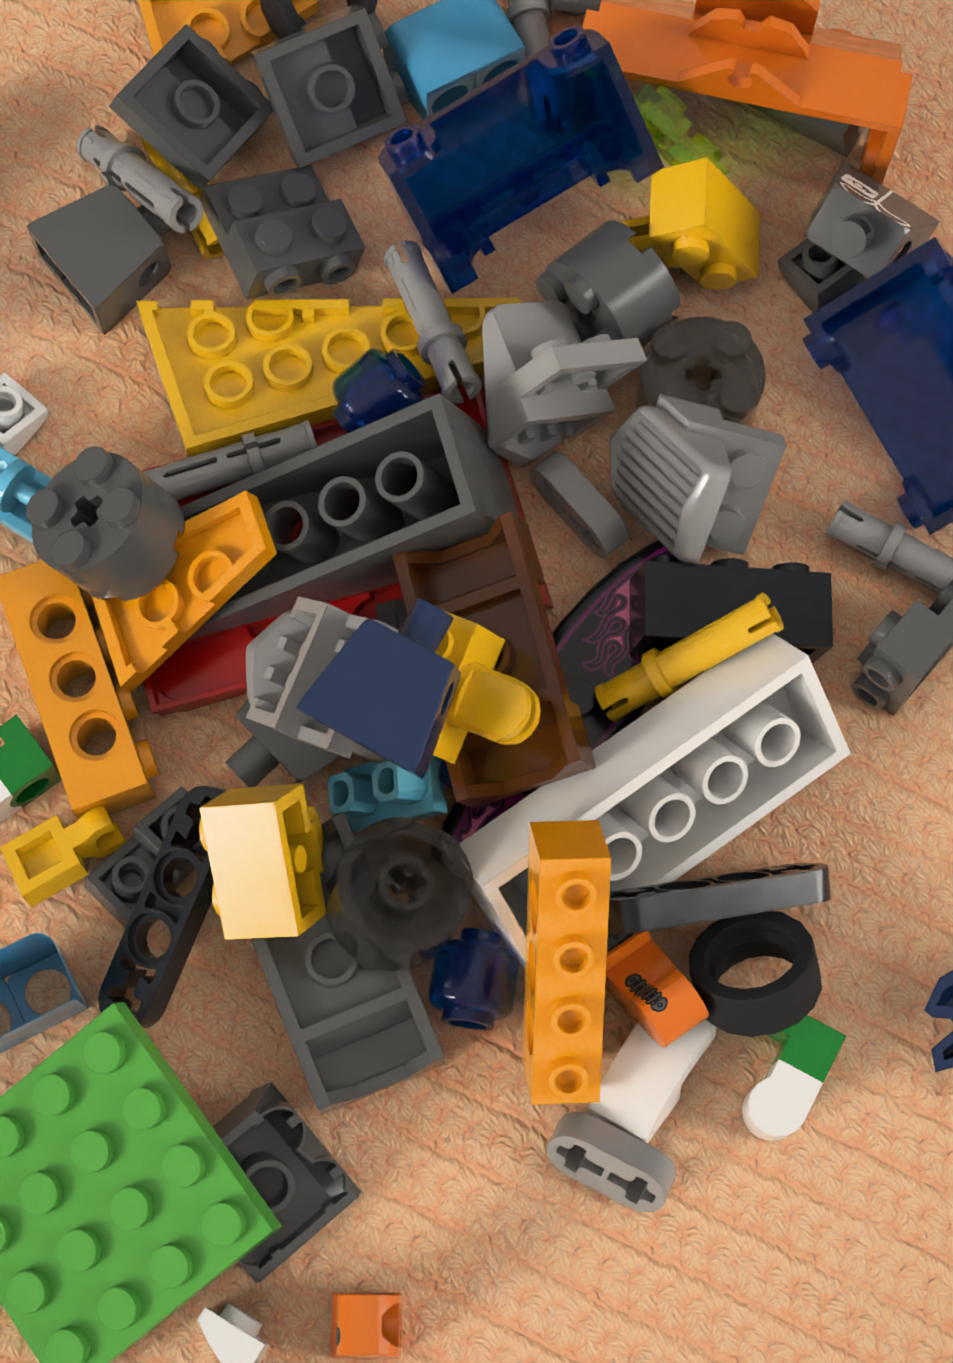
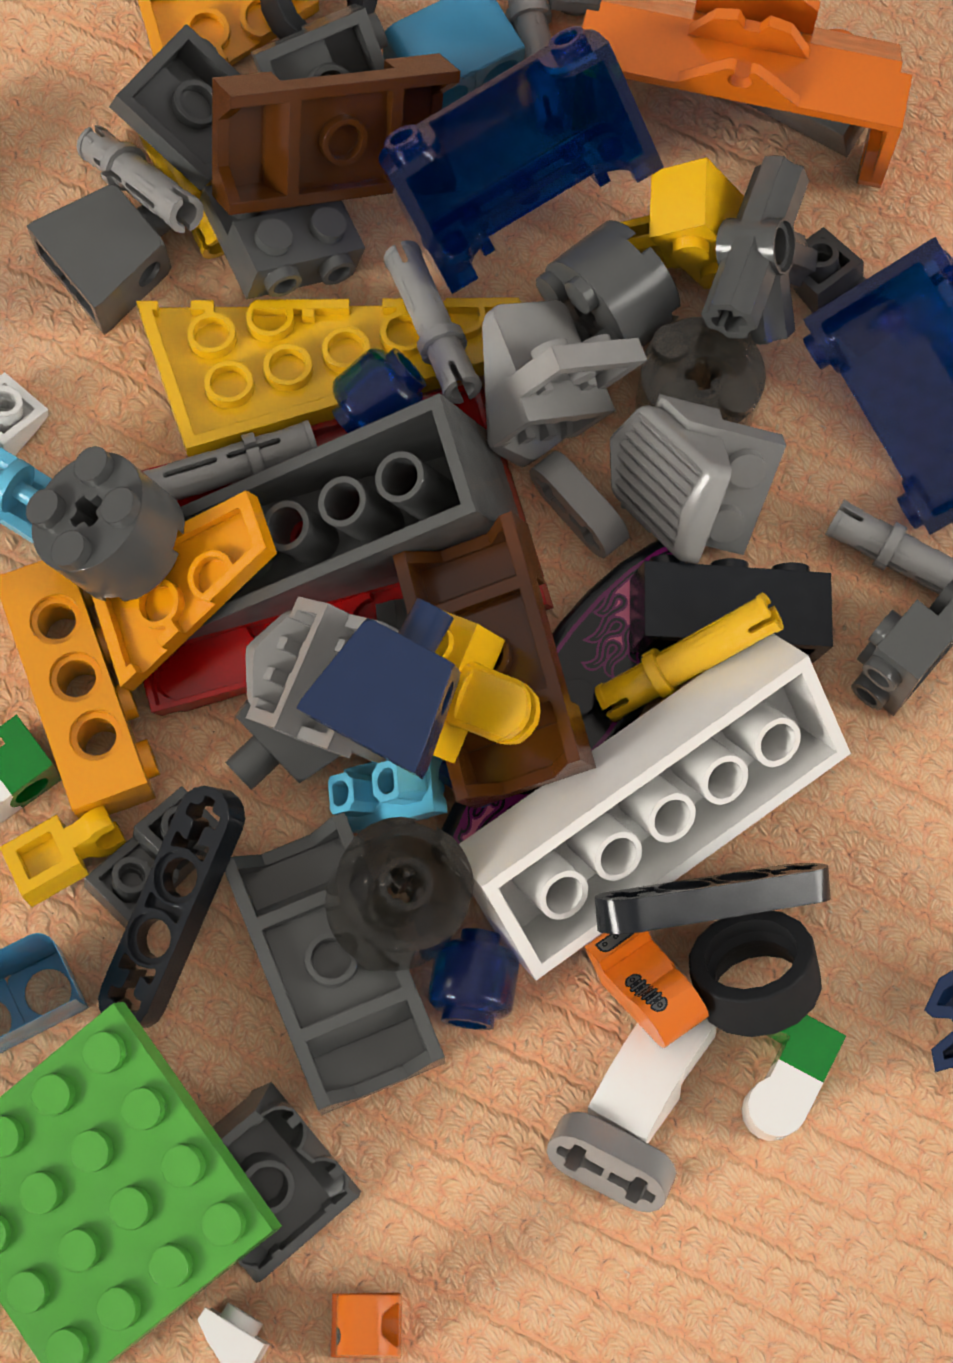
yellow brick [199,783,327,940] -> none
light orange brick [522,820,611,1105] -> none
clear neon green plate [622,83,729,175] -> none
dark grey torso [804,161,940,282] -> none
none -> reddish brown piece [212,53,460,215]
none -> dark grey piece [701,155,818,345]

